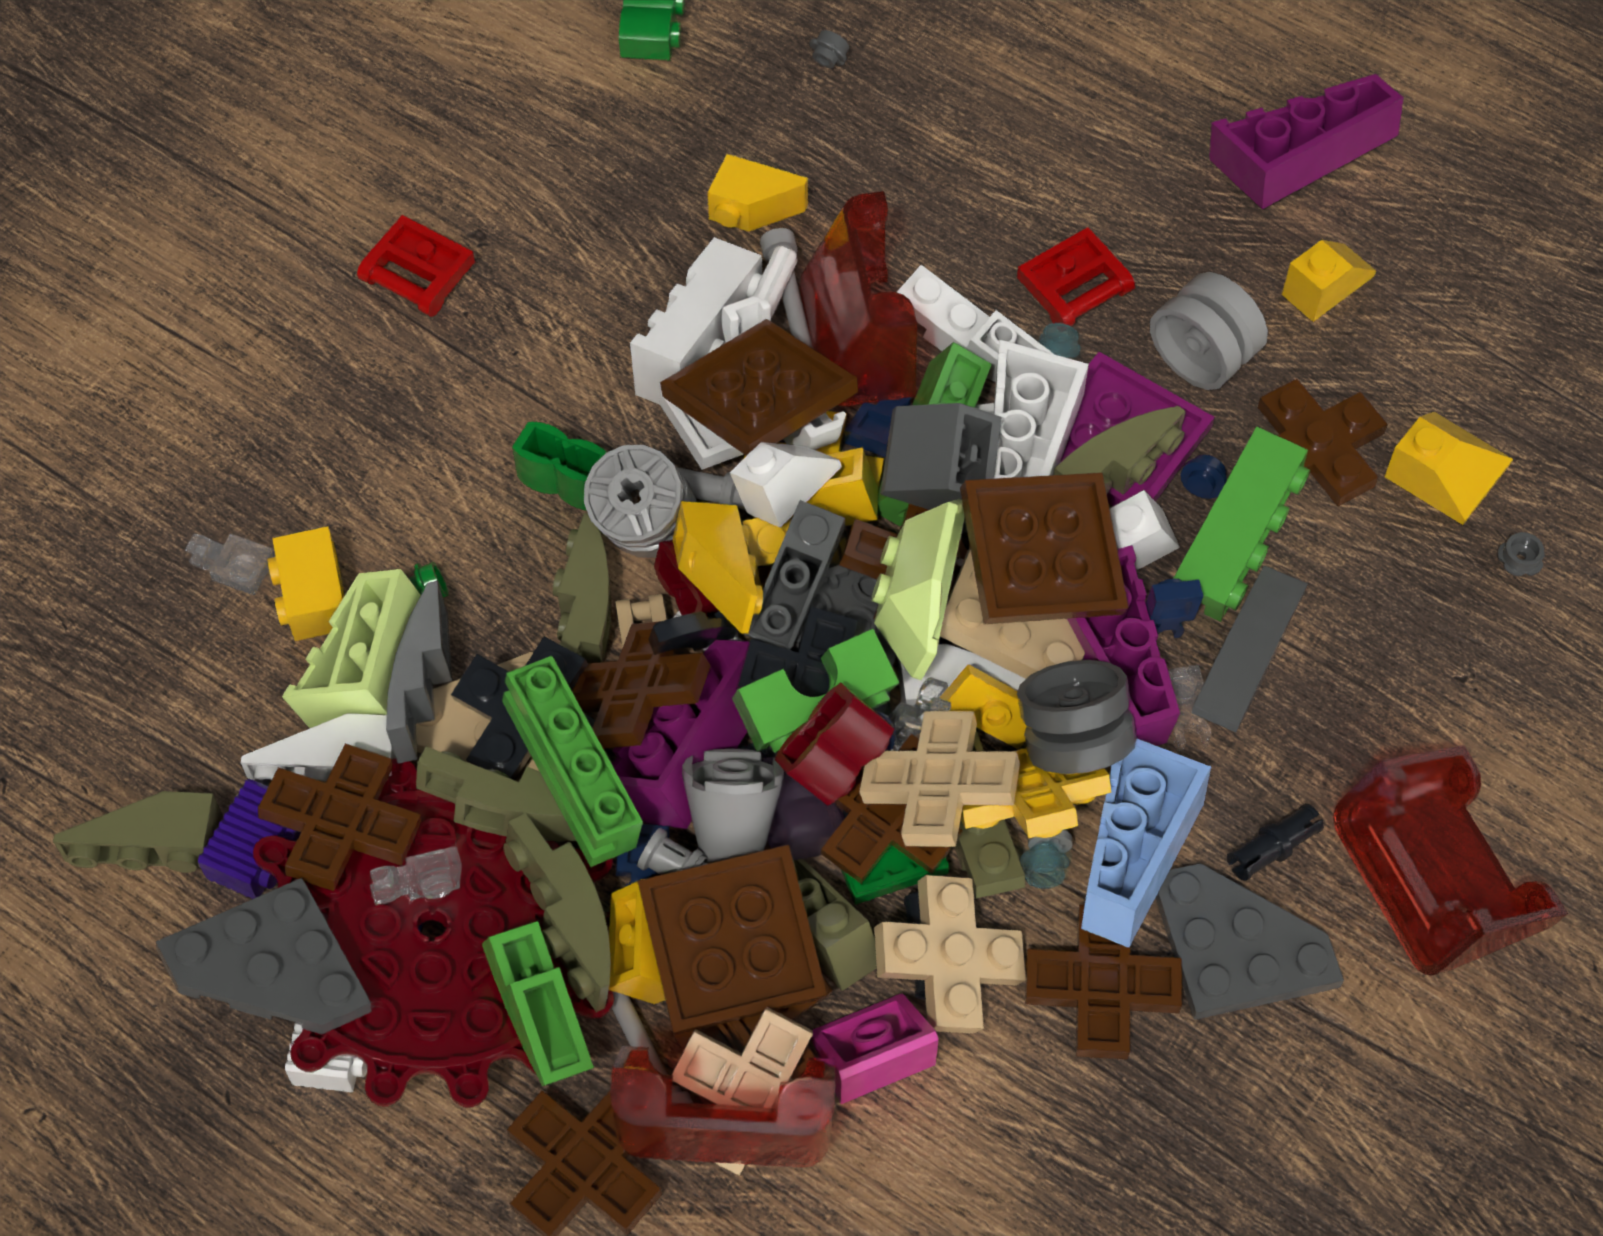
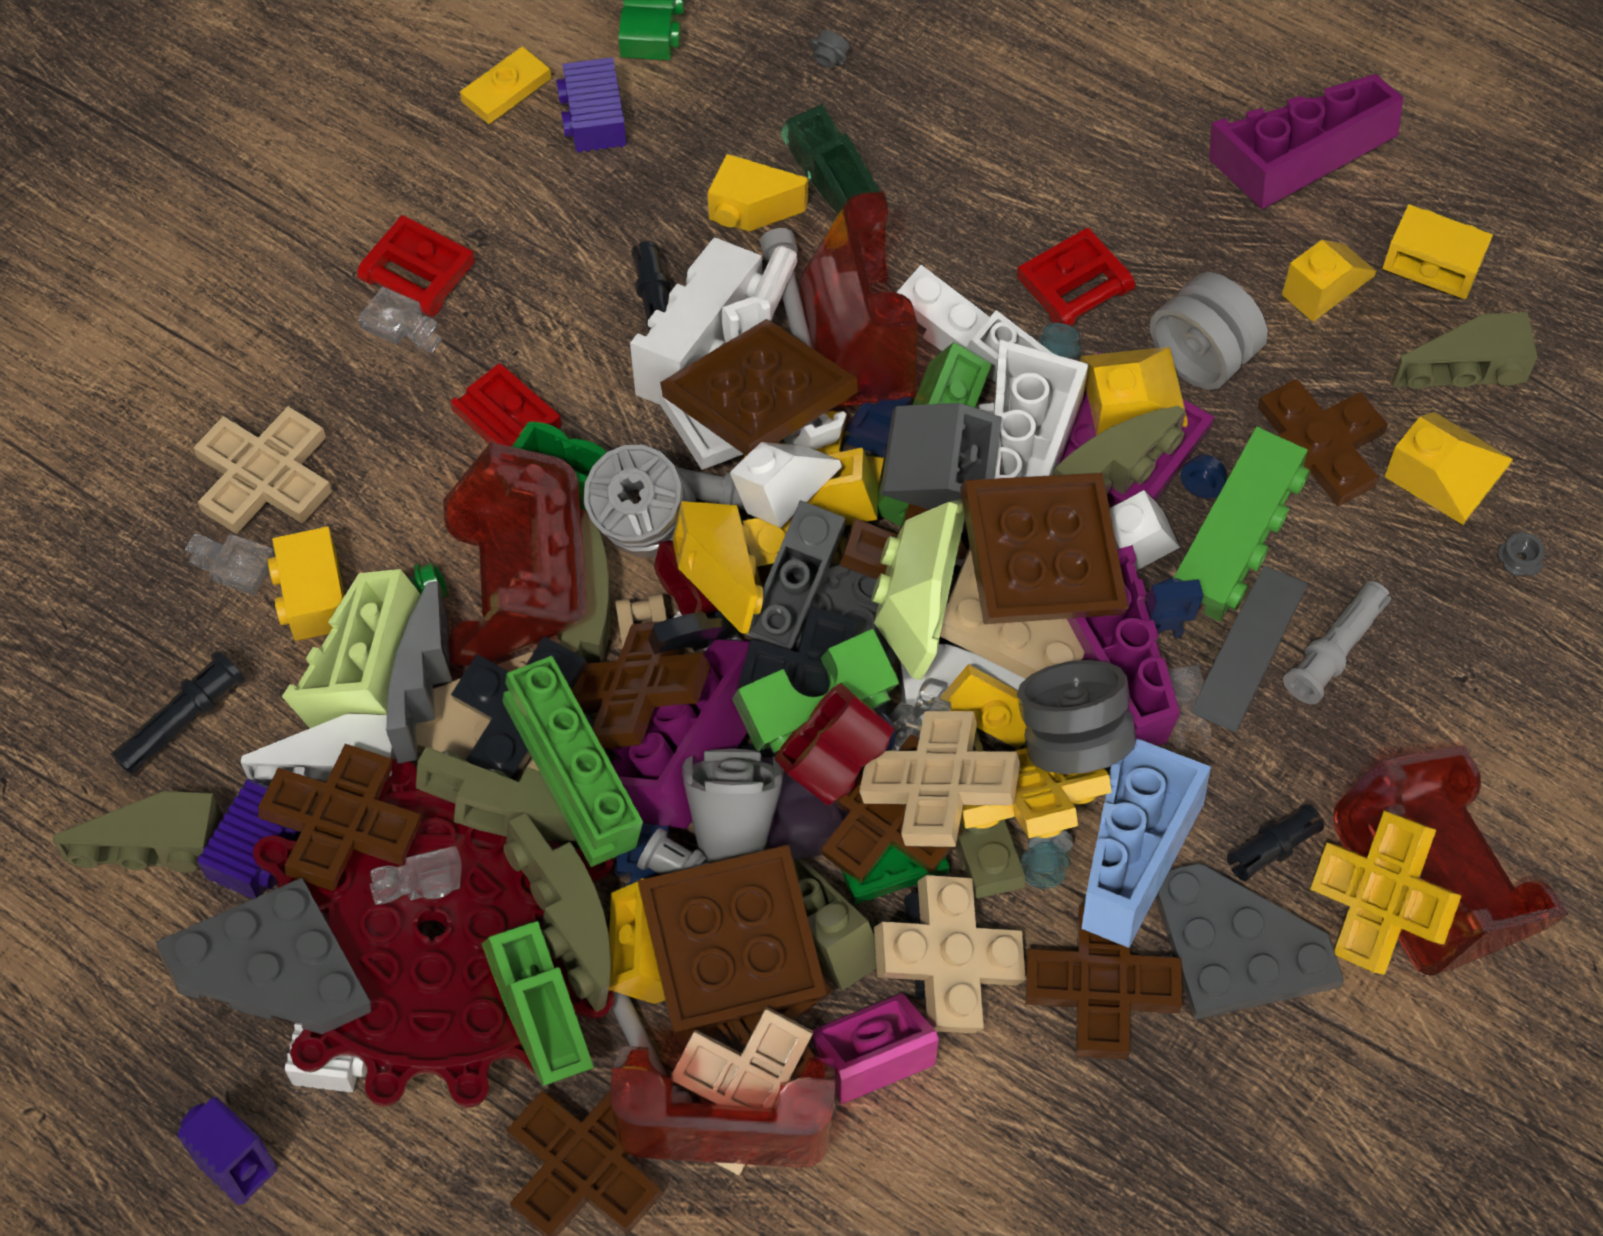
none -> black pin [111,651,246,777]
none -> dark purple brick [178,1096,278,1205]
none -> tan plate [193,406,332,534]
none -> clear plate [358,286,442,353]
none -> clear red windscreen [443,442,587,666]
none -> red plate [450,362,562,465]
none -> yellow plate [460,46,552,124]
none -> dark purple brick [556,57,626,153]
none -> black pin [631,241,671,329]
none -> clear green slope [780,104,889,227]
none -> yellow slope [1080,346,1188,436]
none -> light grey pin [1283,581,1391,704]
none -> yellow plate [1310,811,1462,975]
none -> yellow brick [1382,204,1493,300]
none -> olive slope [1392,312,1537,389]

